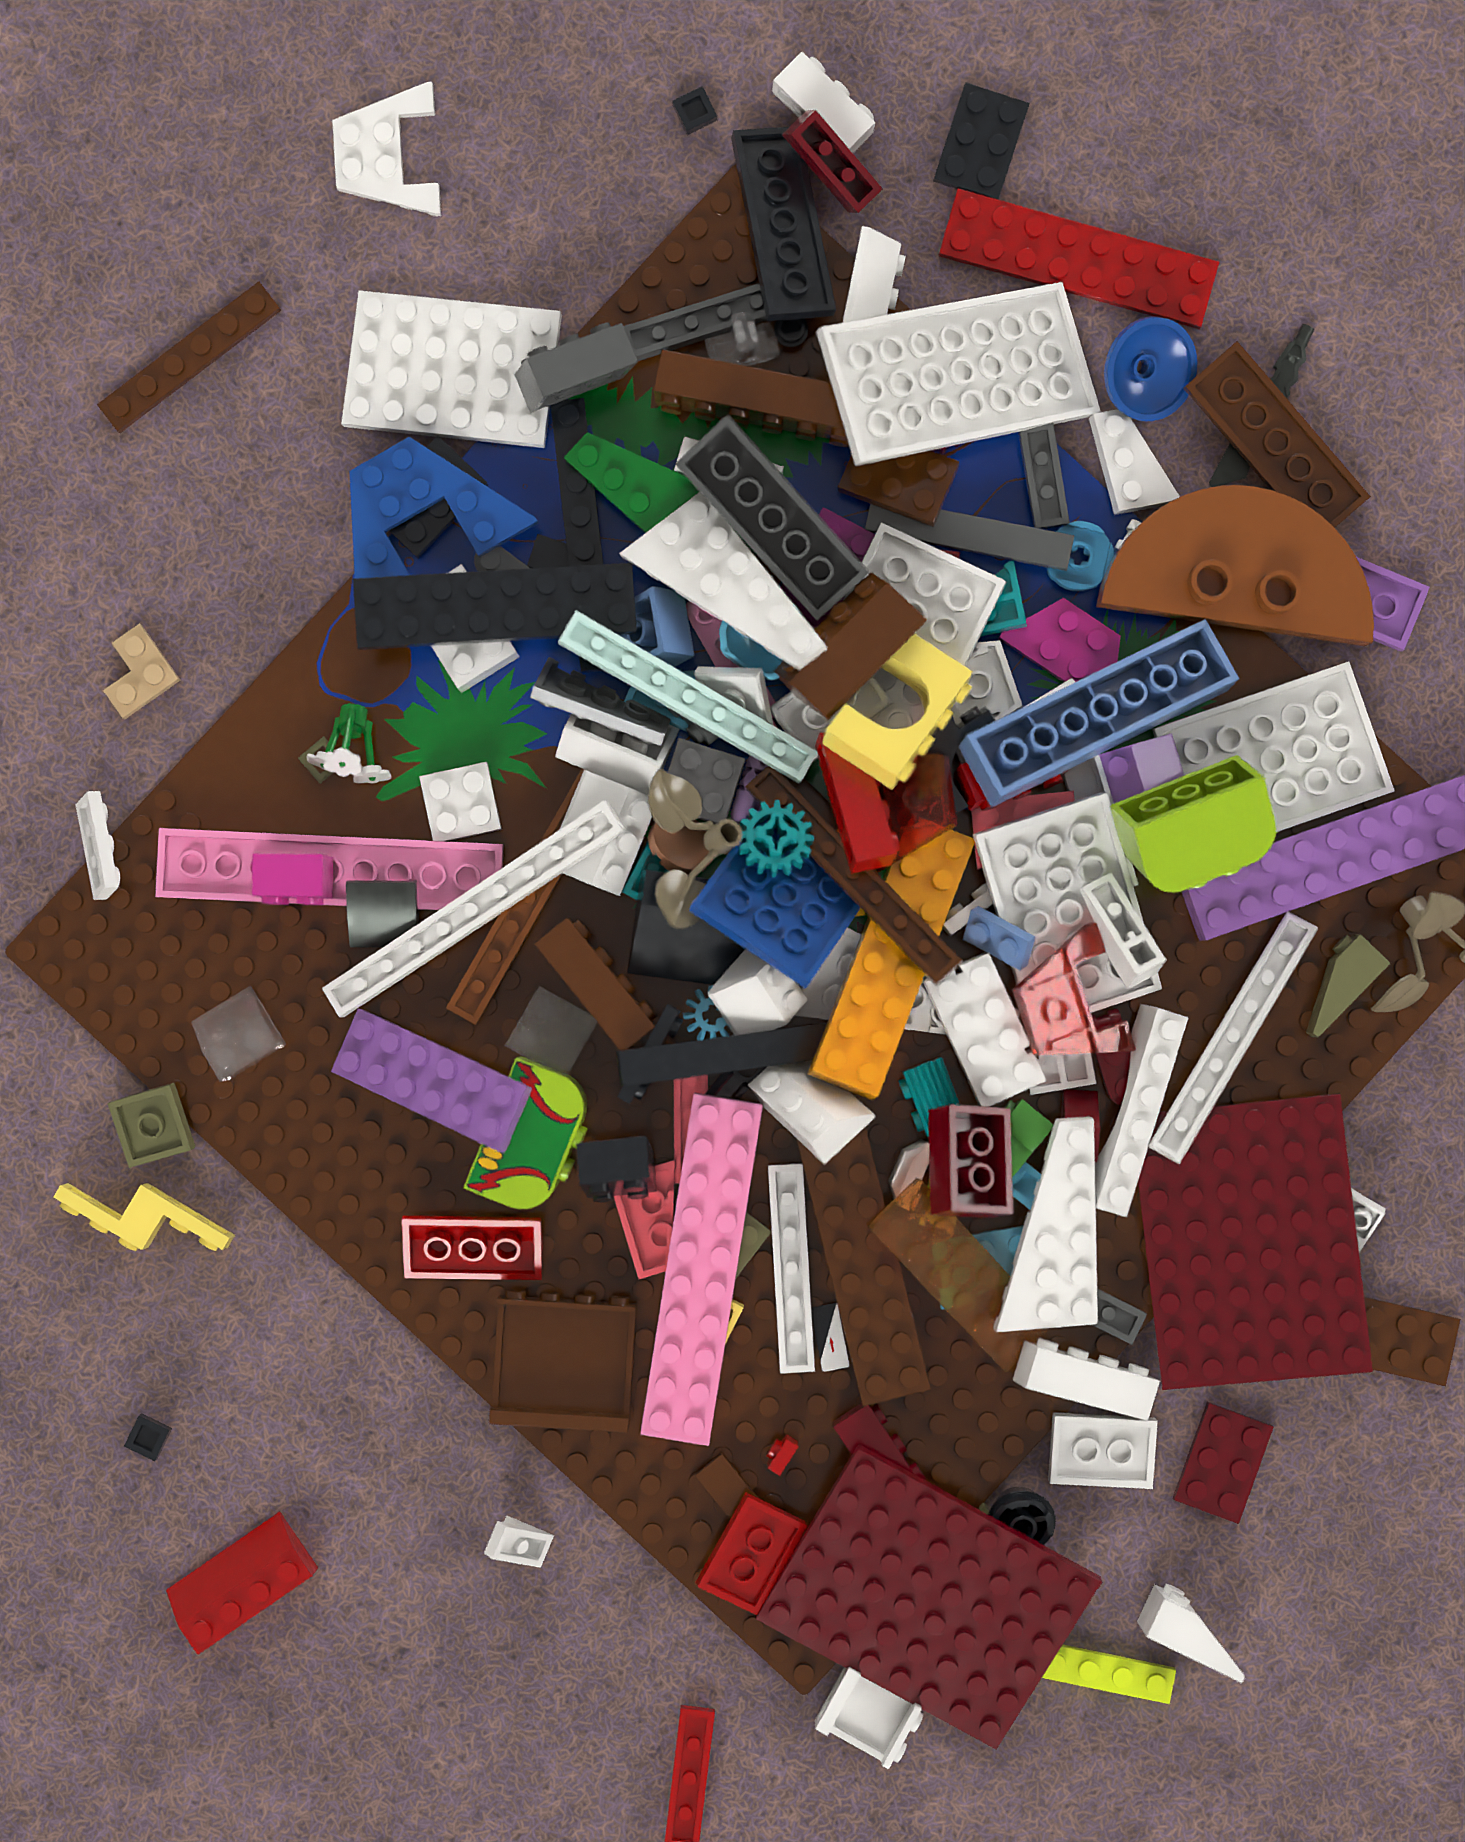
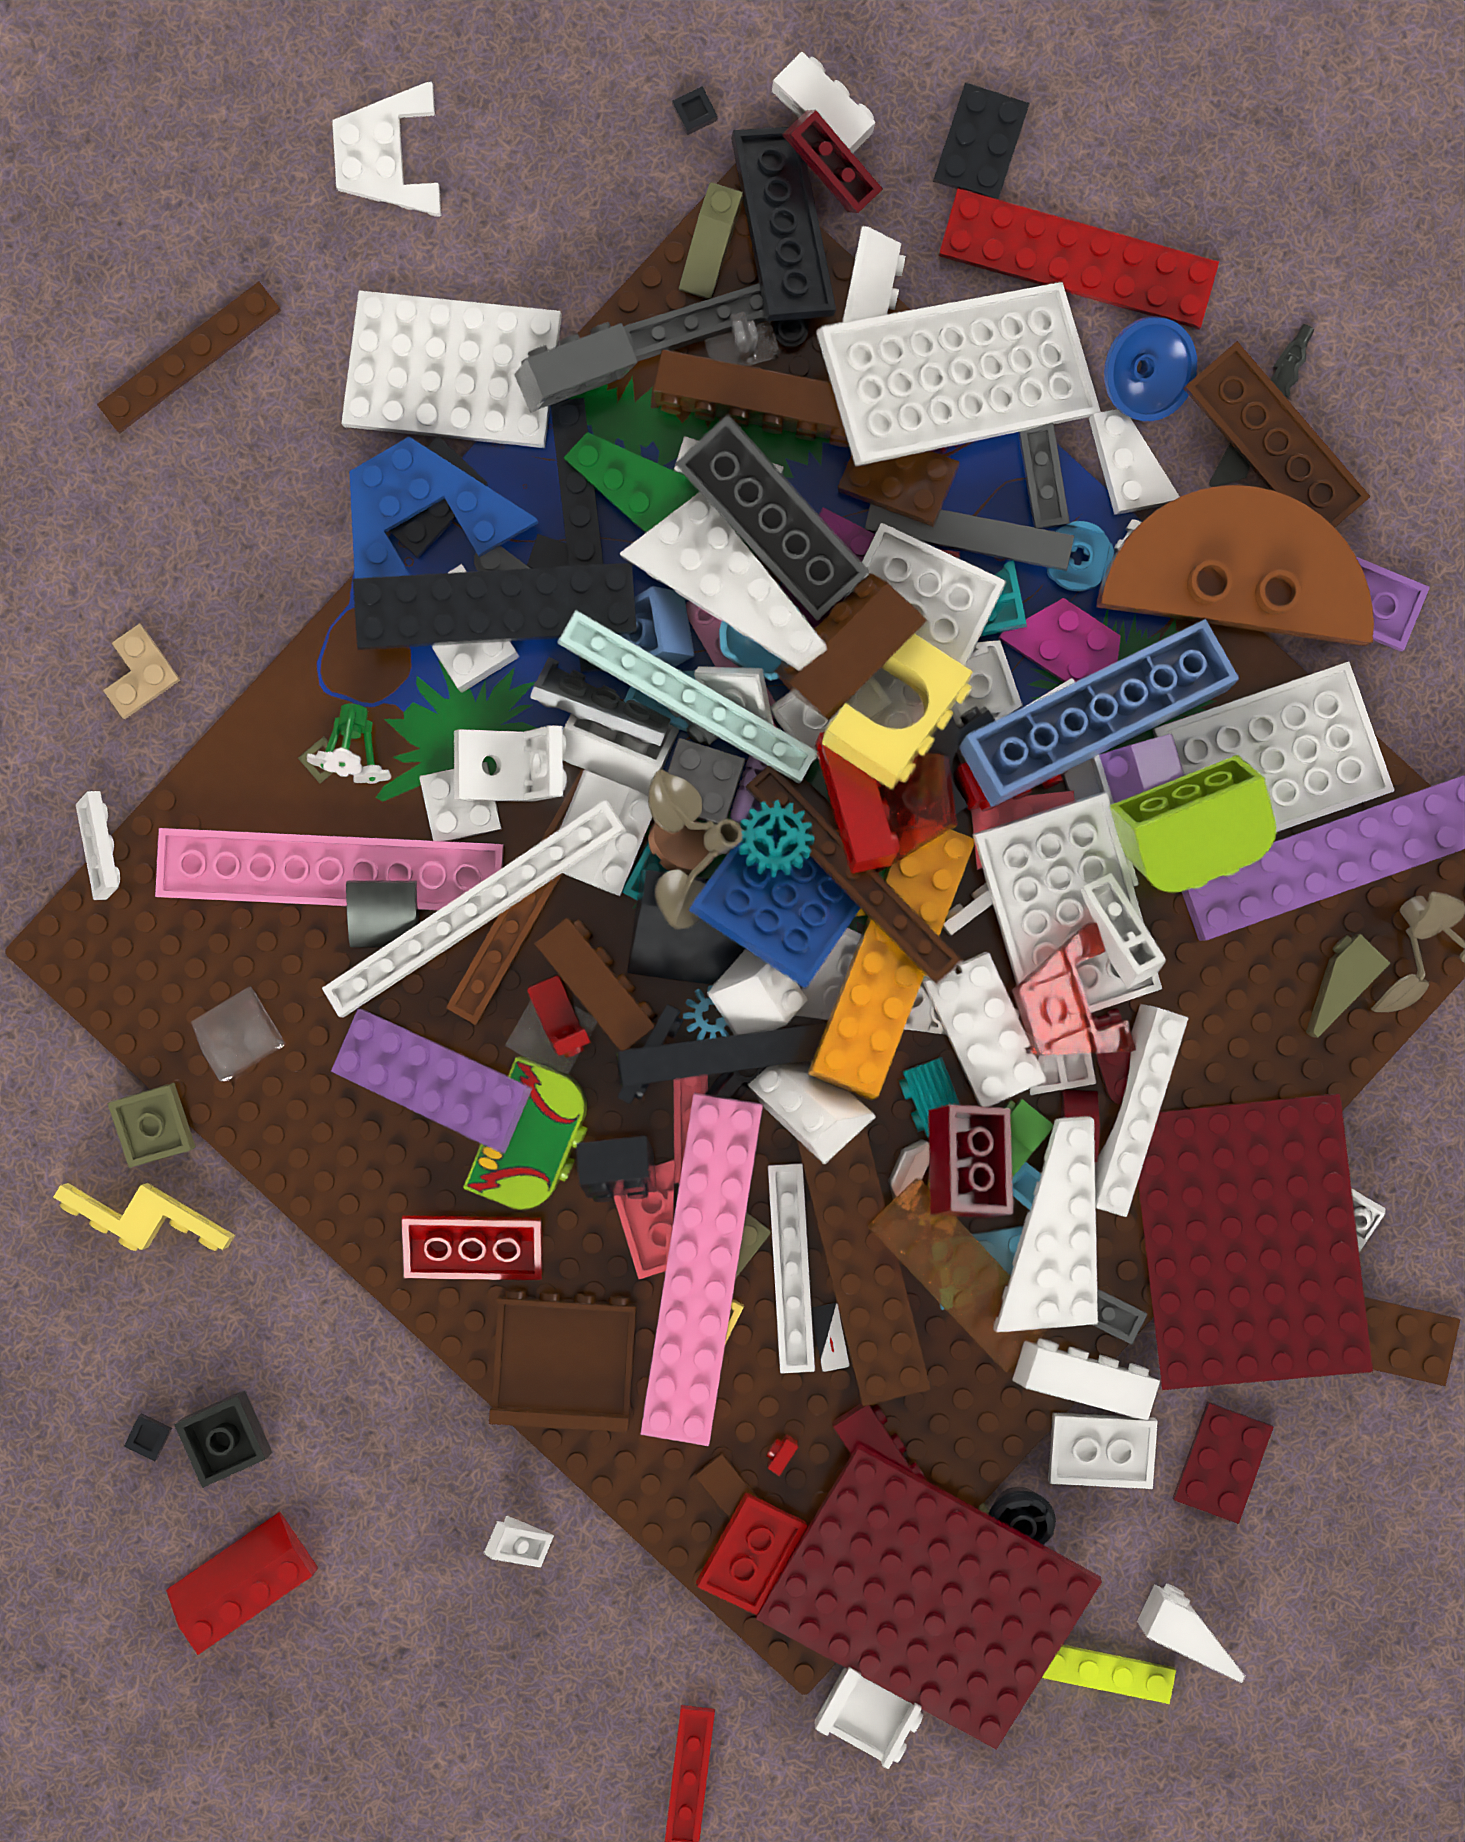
dark pink brick [252,853,333,905] -> none
medium blue plate [963,906,1036,970] -> none
white tile [1149,912,1318,1164] -> none
none -> pearl dark grey brick [174,1390,273,1488]
none -> white bracket [454,726,566,802]
none -> red bracket [527,975,590,1058]
none -> olive slope [679,182,743,299]

